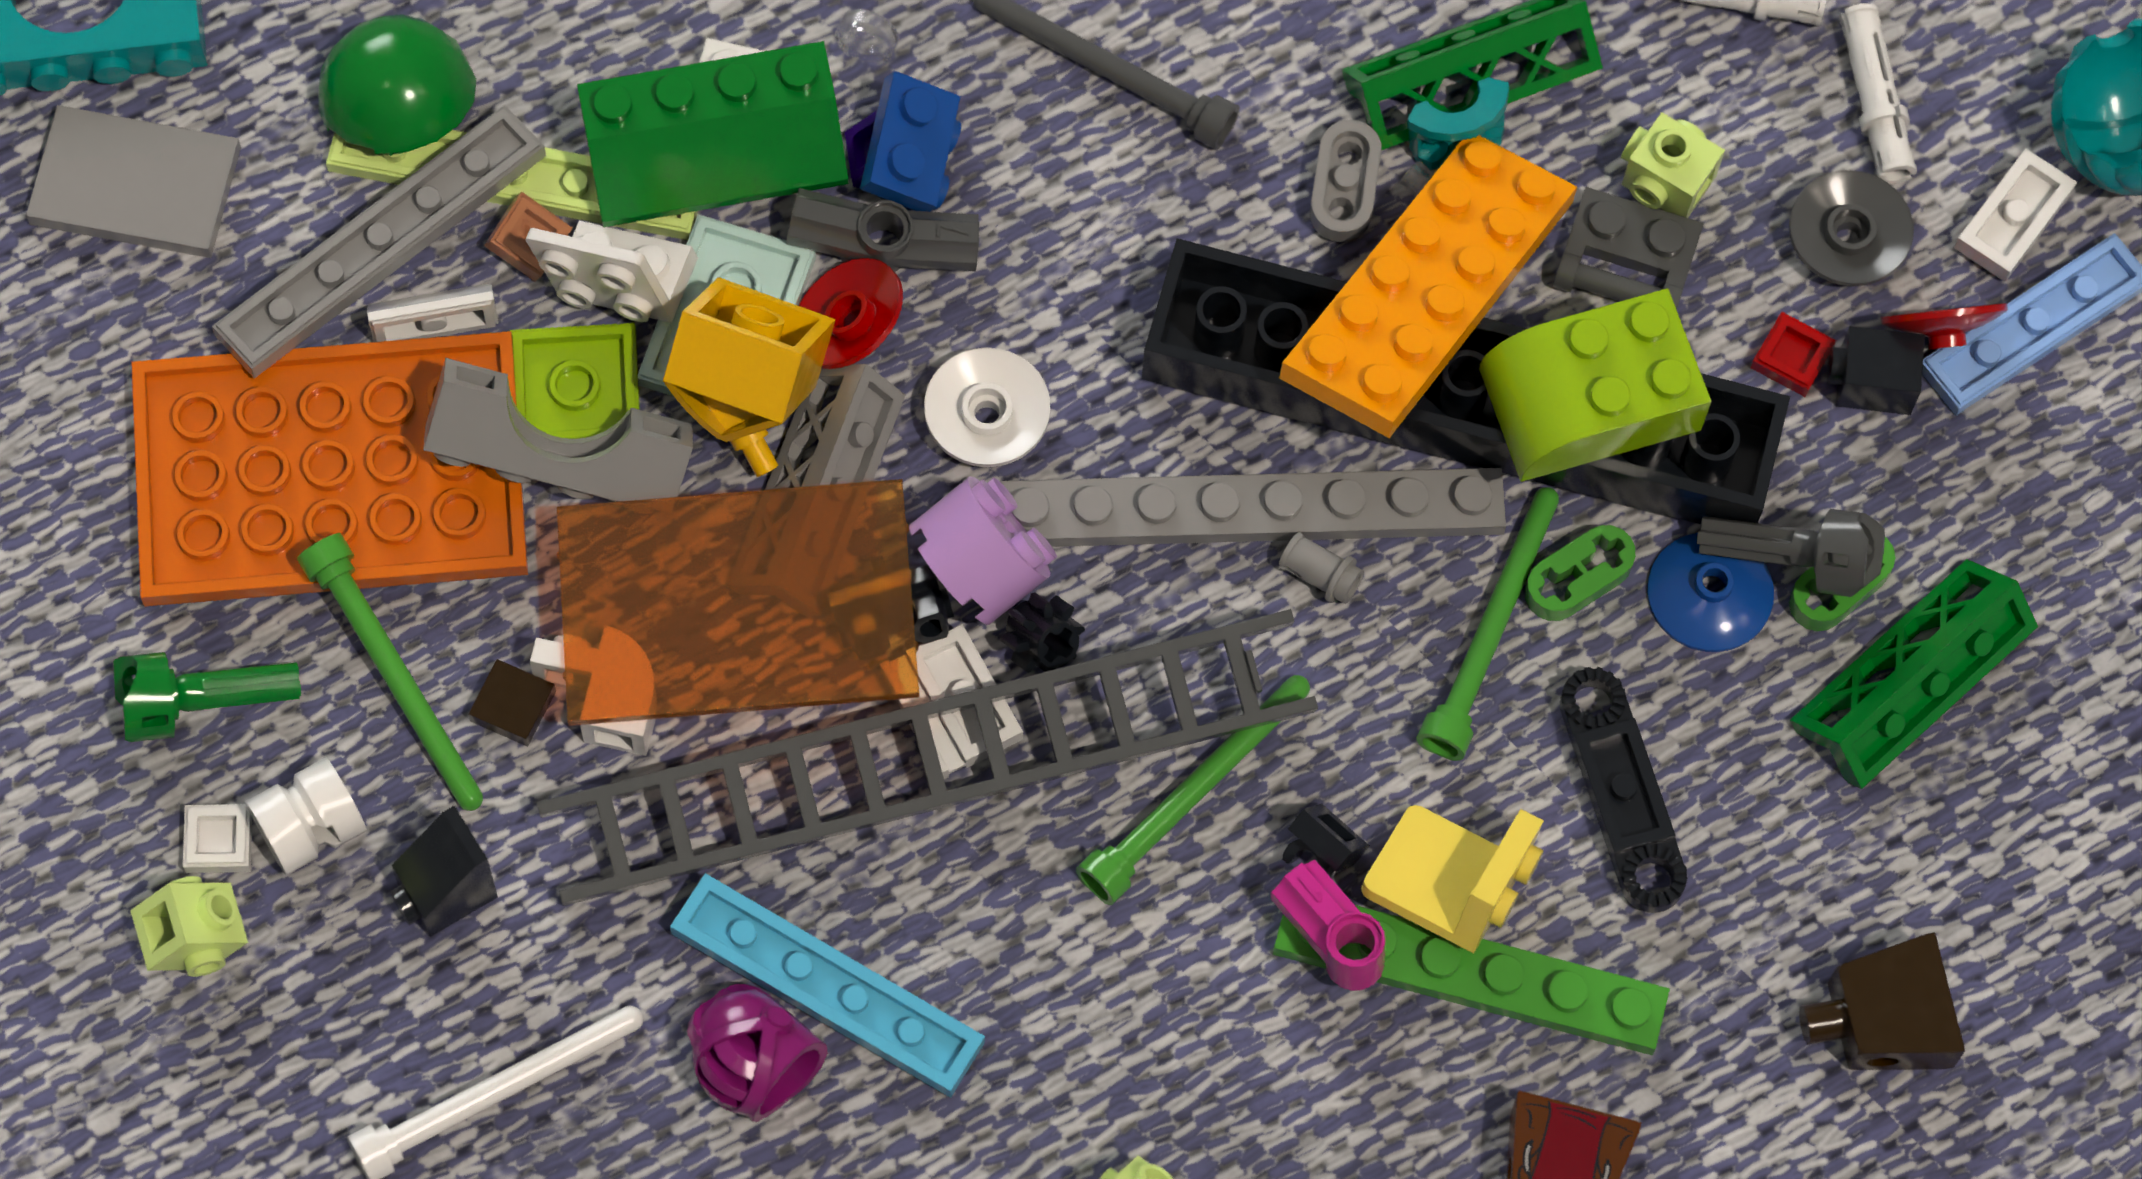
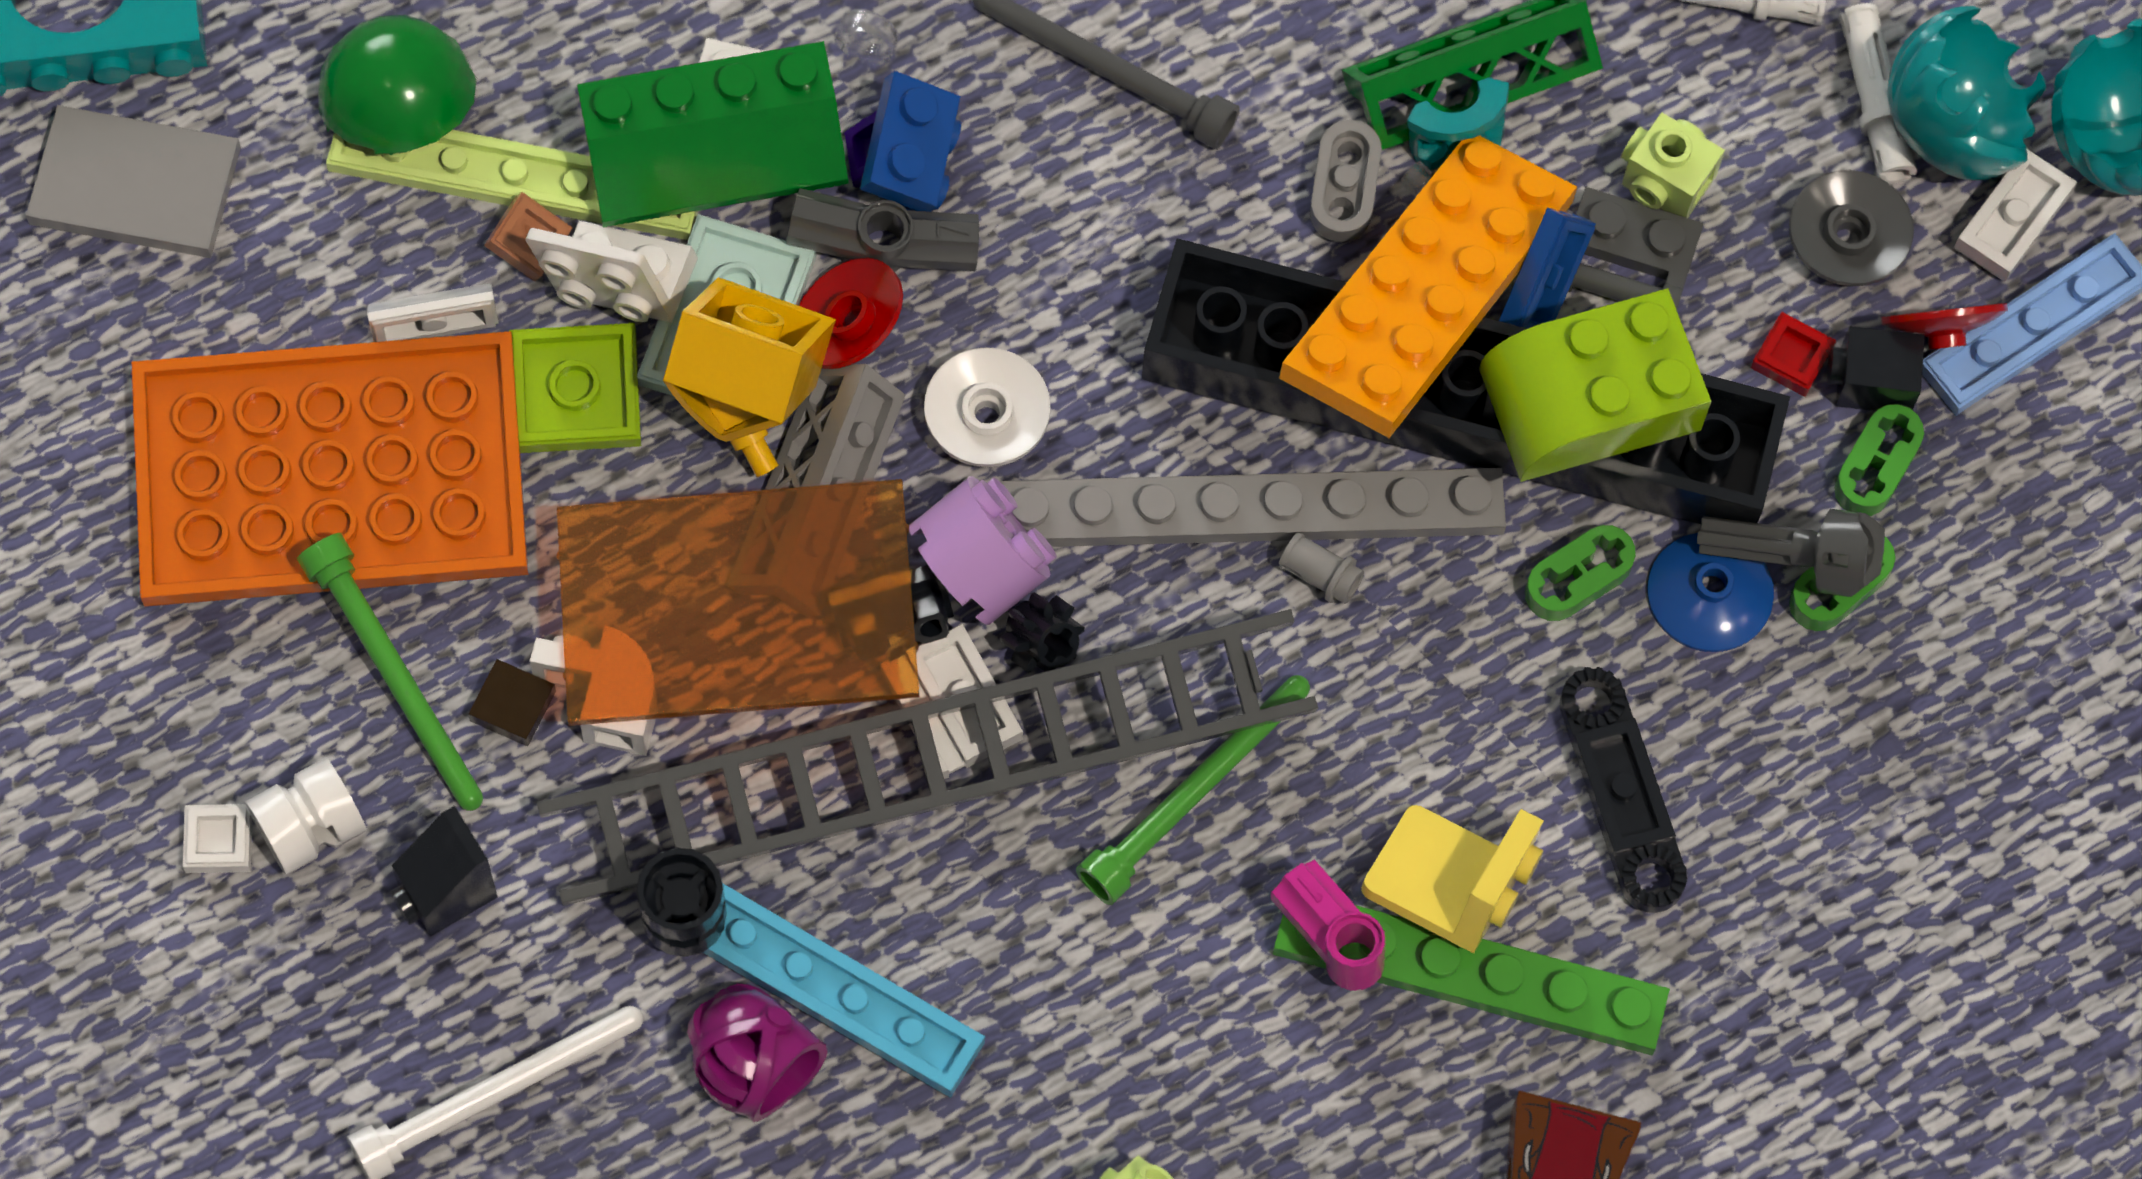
green piece [113,652,301,742] -> none
yellowish green brick [130,876,248,977] -> none
light grey tile [212,105,546,378] -> none
light grey arch [423,358,693,516] -> none
black tile [1282,804,1370,877] -> none
bright green piece [1416,487,1559,761] -> none
green fence [1790,559,2038,789] -> none
dark brown torso [1799,932,1965,1070] -> none
none -> black wheel [637,848,727,957]
none -> blue tile [1499,207,1596,328]
none -> bright green beam [1834,404,1924,516]
none -> teal piece [1887,6,2046,181]

